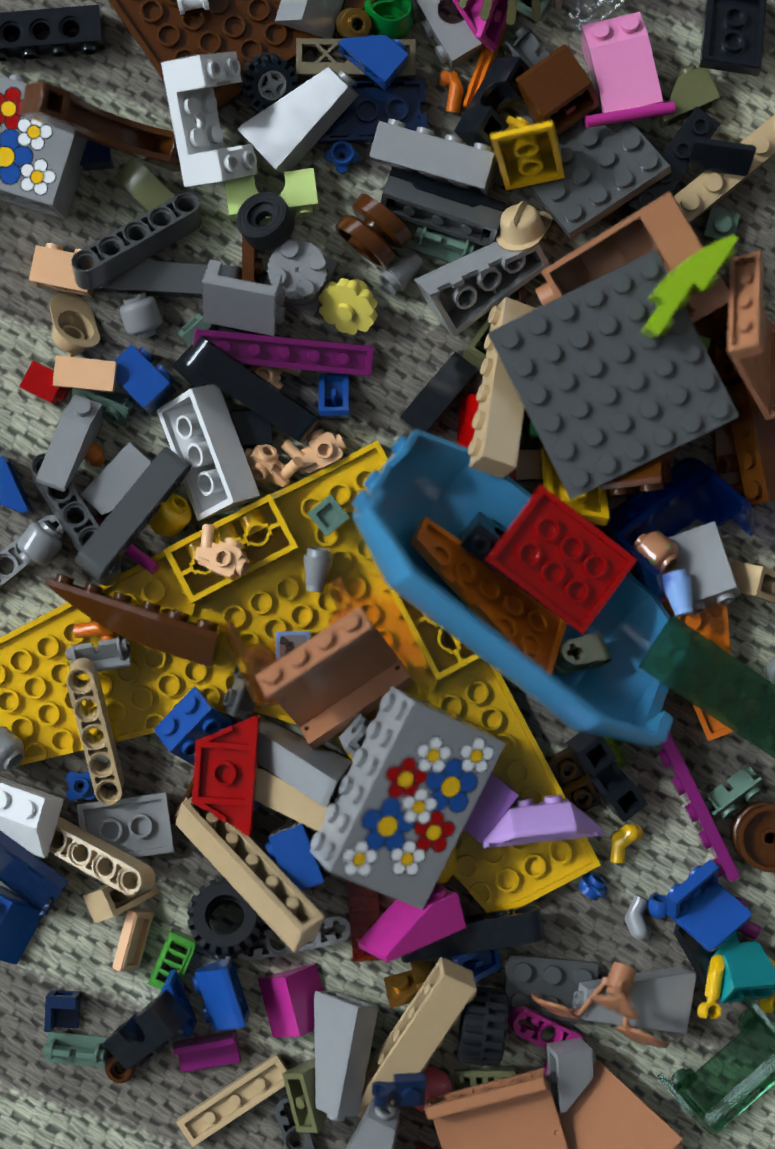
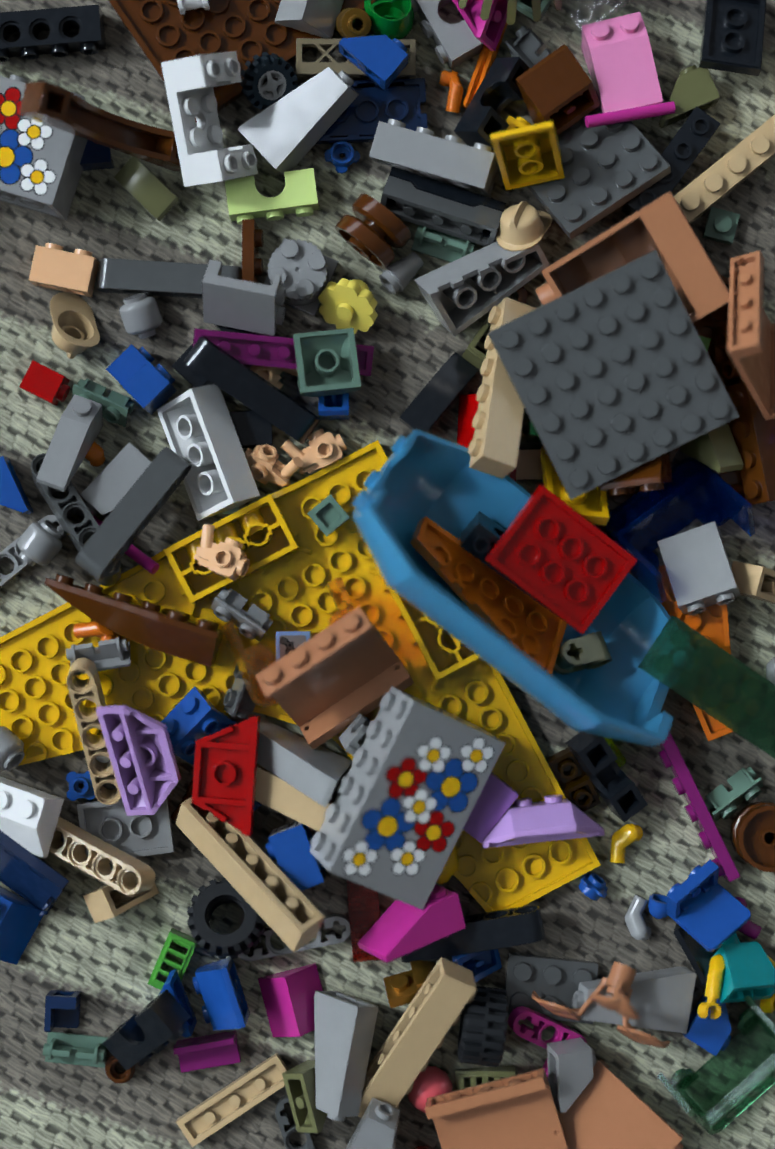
light nougat tile [53,355,118,393] -> none
dark grey beam [71,192,202,290] -> none
light nougat tile [112,909,154,972] -> none
yellow head [149,493,192,537] -> none
sand green plate [176,313,211,346] -> none
black tyre [236,192,295,251] -> none
light grey cone [304,547,333,592] -> none
dark blue plate [372,1072,426,1107] -> none
nougat head [633,531,679,576] -> none
lime slope [640,235,739,339] -> none
light blue cone [661,569,693,617] -> none
black slope [688,137,756,176] -> none
none -> lavender wedge [96,705,181,816]
none -> light grey hinge [210,587,274,642]
none -> sand green slope [293,328,361,397]
none -> olive slope [680,424,743,473]
none -> blue slope [682,991,732,1056]

